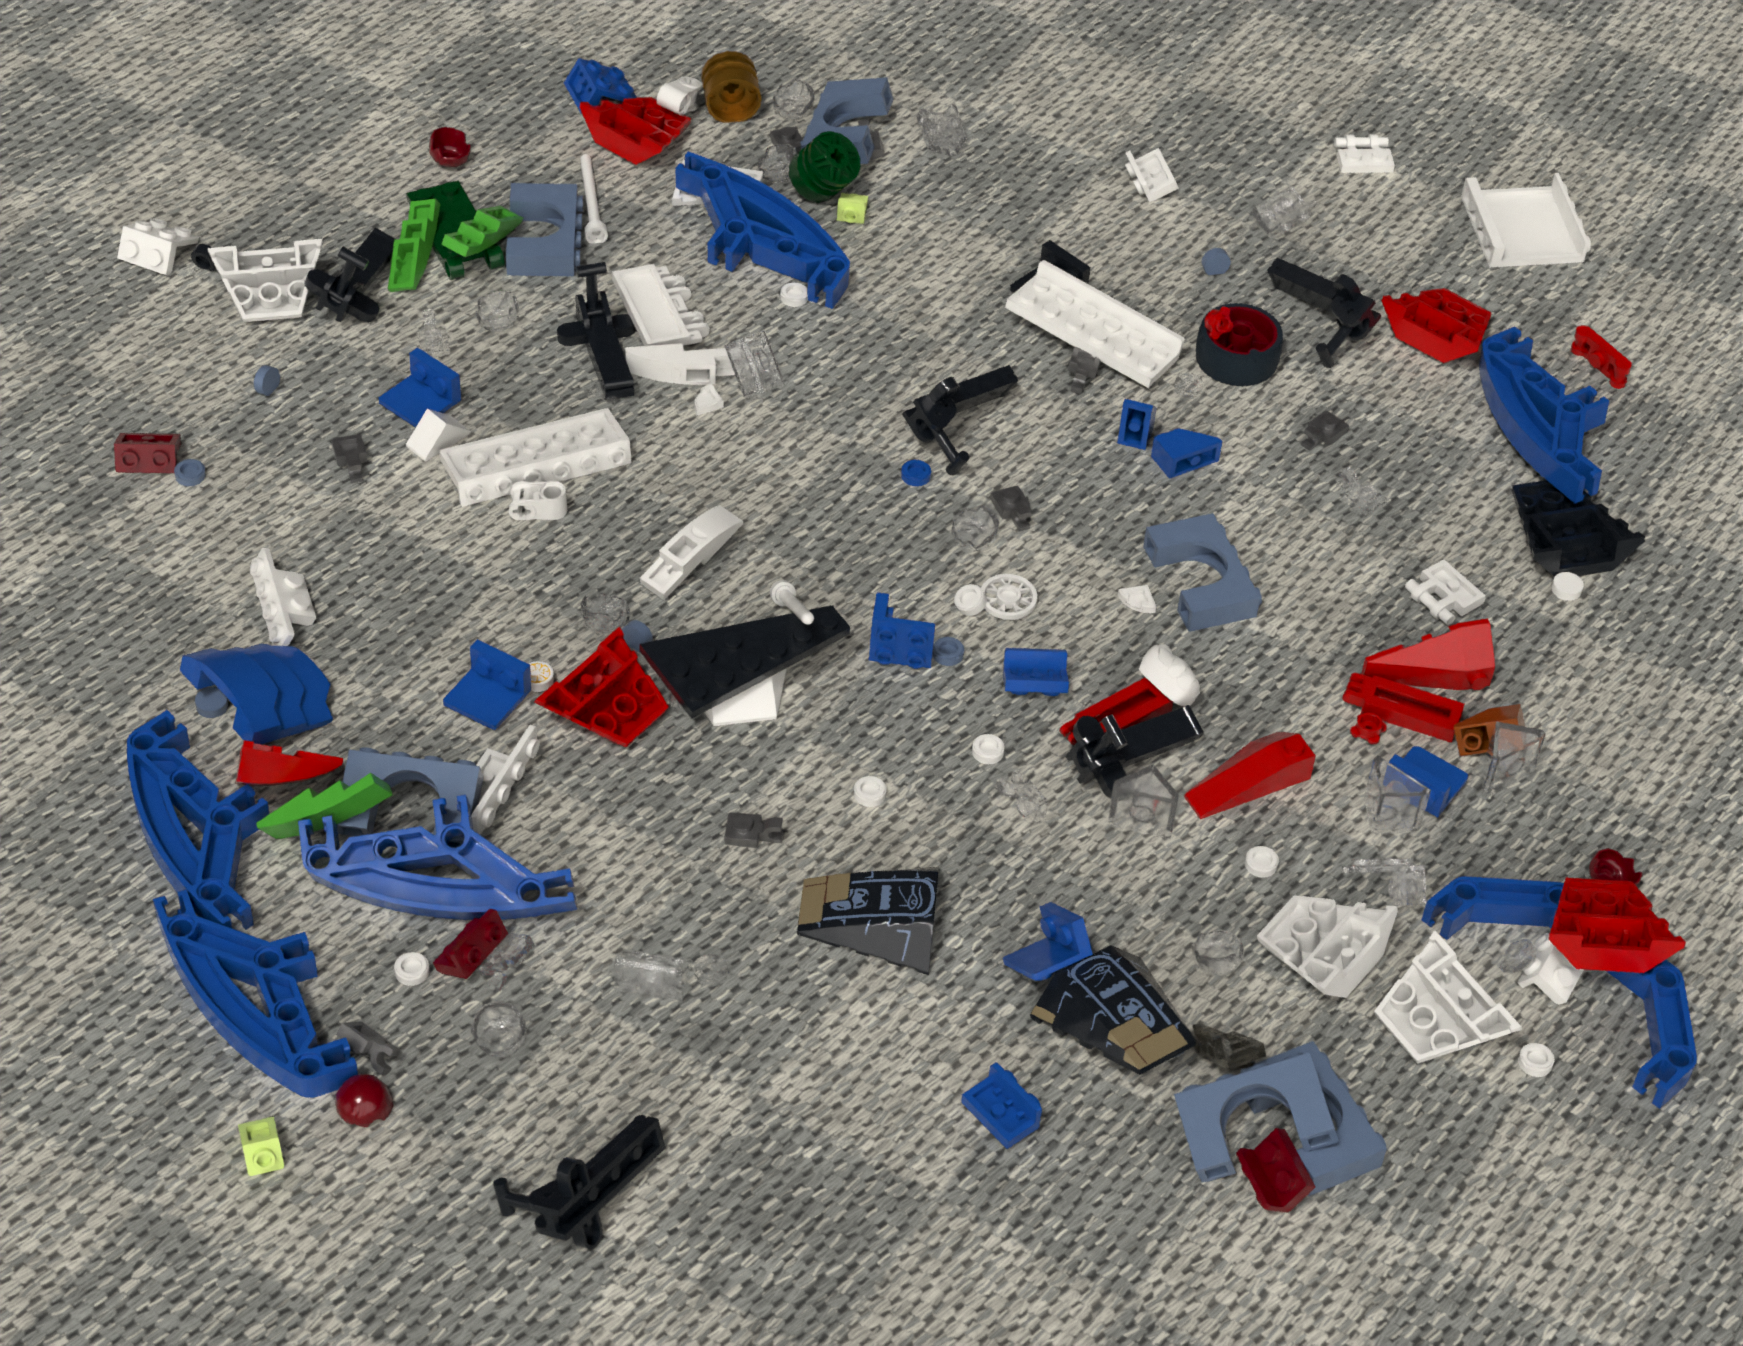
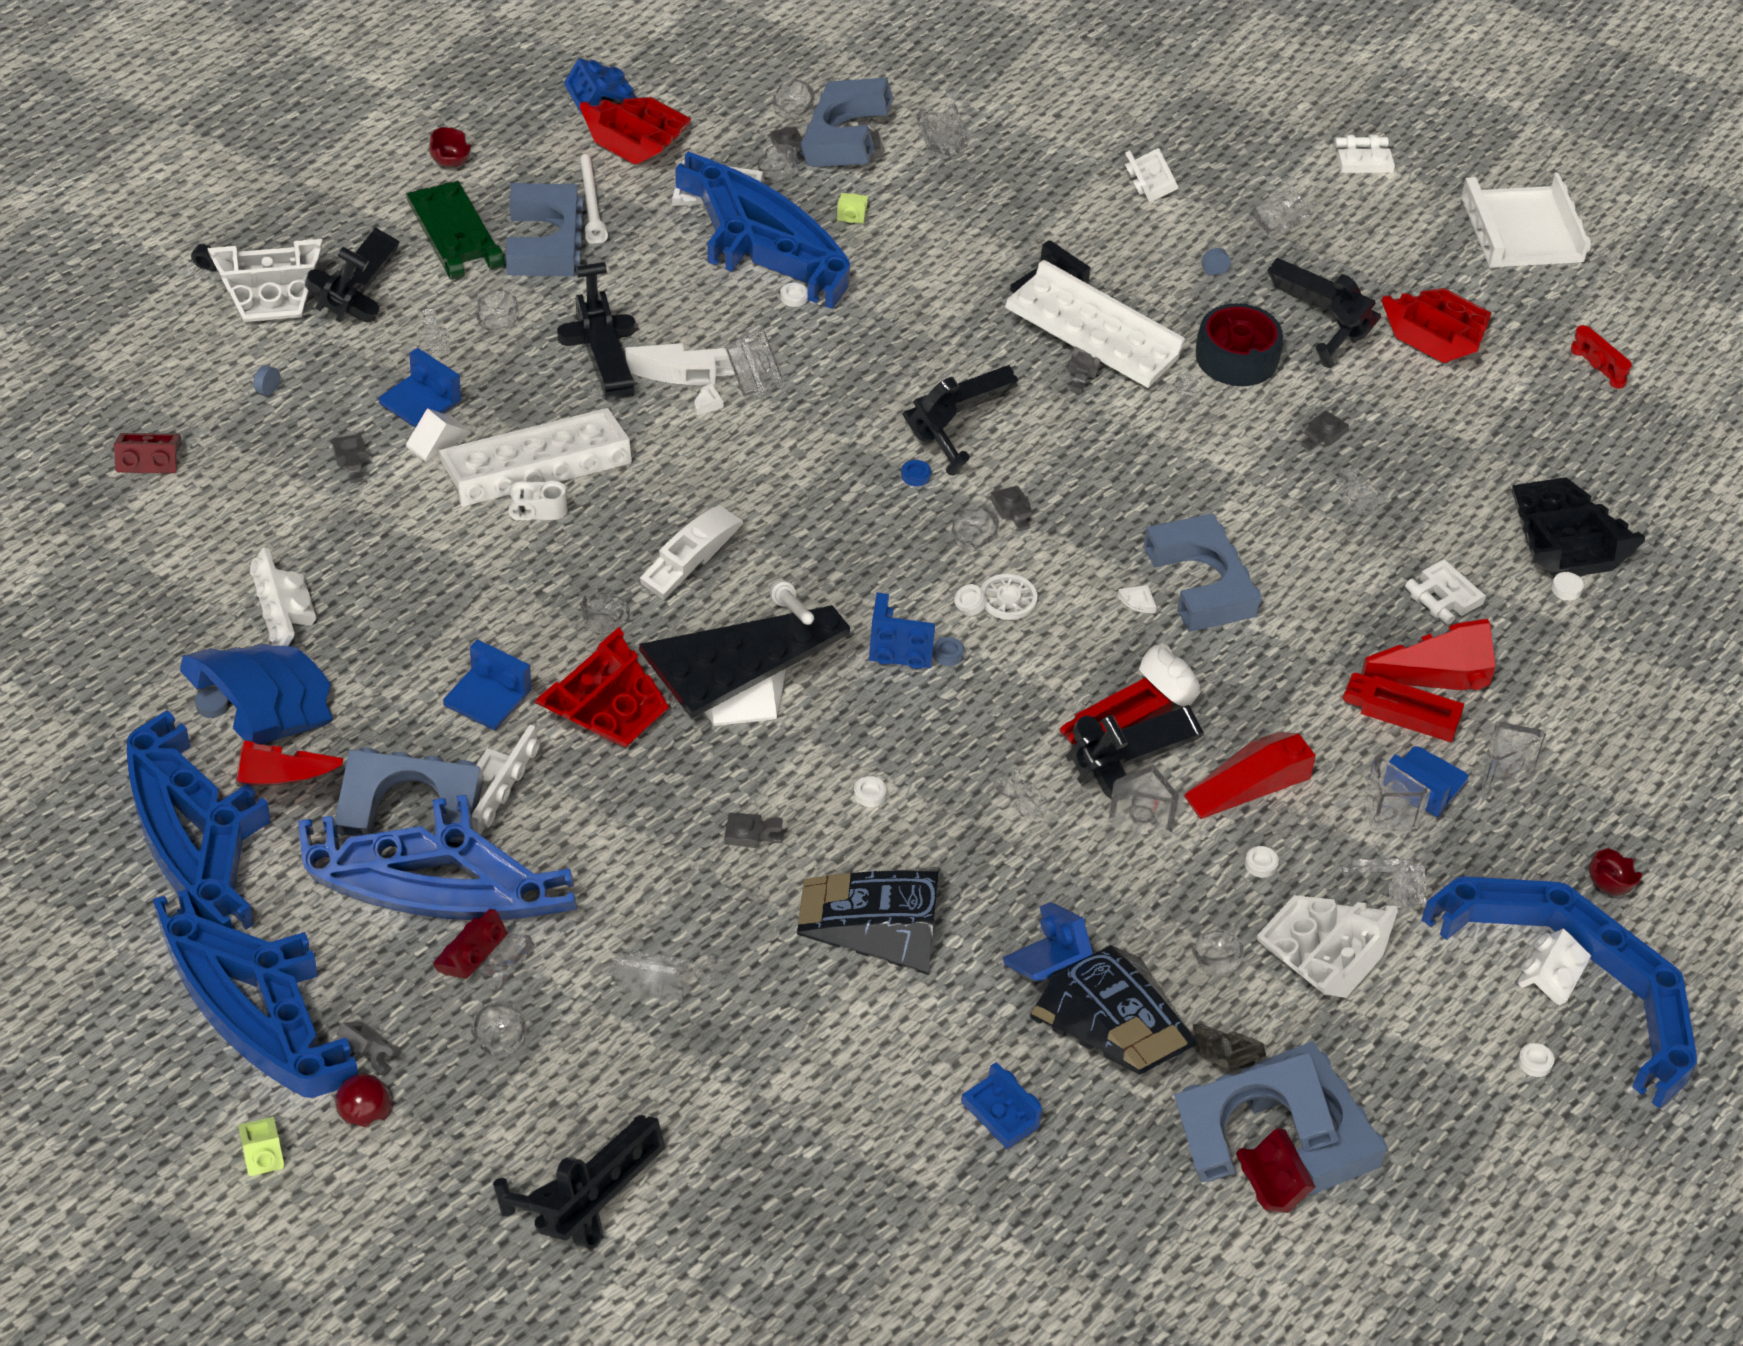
white bracket [117,218,199,275] -> none
sand blue tile [174,459,206,486] -> none
bright green slope [256,773,393,839] -> none
bright green slope [388,199,440,292] -> none
white tile [394,952,429,986] -> none
bright green slope [441,206,523,257] -> none
white tile [529,661,554,692] -> none
white hinge [612,264,710,346] -> none
sand blue tile [622,620,653,653] -> none
white piece [656,77,702,116] -> none
pearl gold wheel [701,51,762,123] -> none
dark green wheel [789,131,861,203] -> none
white tile [972,734,1005,764] -> none
blue bracket [1003,648,1069,696] -> none
blue slope [1117,399,1157,450] -> none
blue slope [1151,428,1222,479] -> none
red plate [1205,306,1233,340] -> none
red plate [1350,712,1387,744] -> none
white wedge [1374,931,1522,1063] -> none
dark orange slope [1454,704,1527,756] -> none
blue piece [1479,327,1609,503] -> none
clear tile [1499,939,1538,975] -> none
red wedge [1548,877,1686,973] -> none

